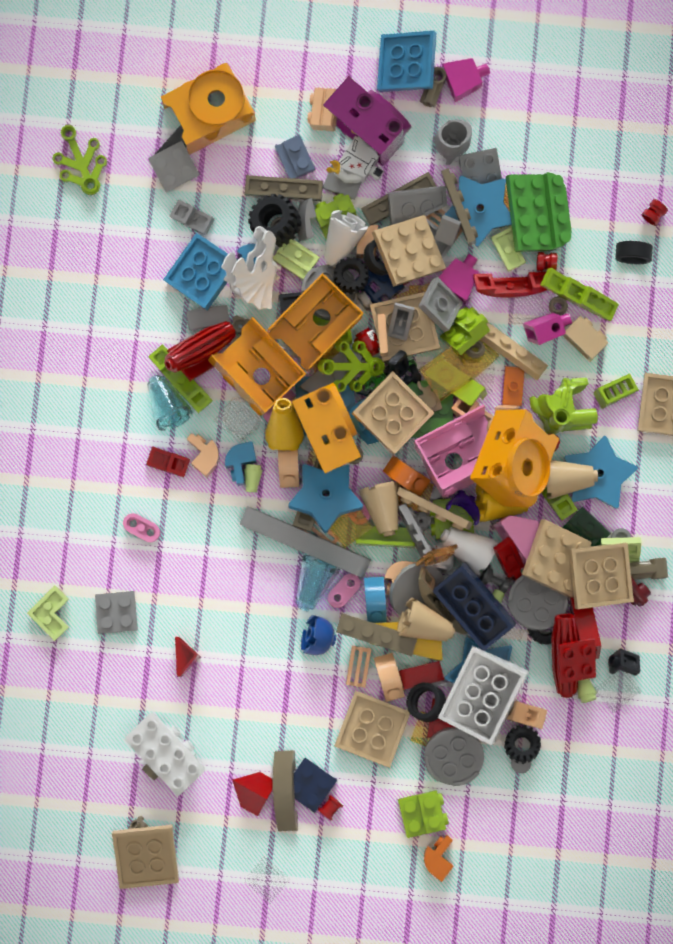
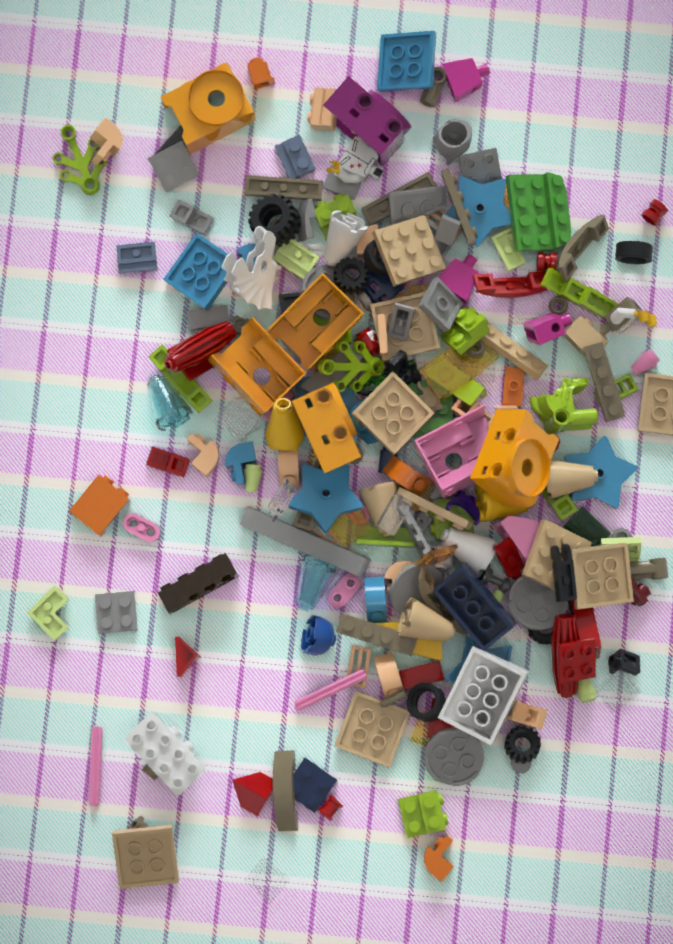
none -> orange panel [69,474,131,537]
none -> bright pink axle [88,727,103,806]
none -> light nougat brick [90,117,123,166]
none -> sand blue plate [116,241,158,274]
none -> dark brown wedge [158,553,239,615]
none -> orange window [247,57,275,90]
none -> clear piece [268,478,294,522]
none -> bright pink axle [294,669,368,711]
none -> clear plate [375,492,413,537]
none -> dark blue cone [378,446,399,474]
none -> dark tan piece [380,688,408,707]
none -> black hinge [550,544,577,602]
none -> dark tan slope [559,214,609,282]
none -> dark tan plate [583,342,626,422]
none -> torso [600,296,657,337]
none -> bright pink cone [630,349,660,376]

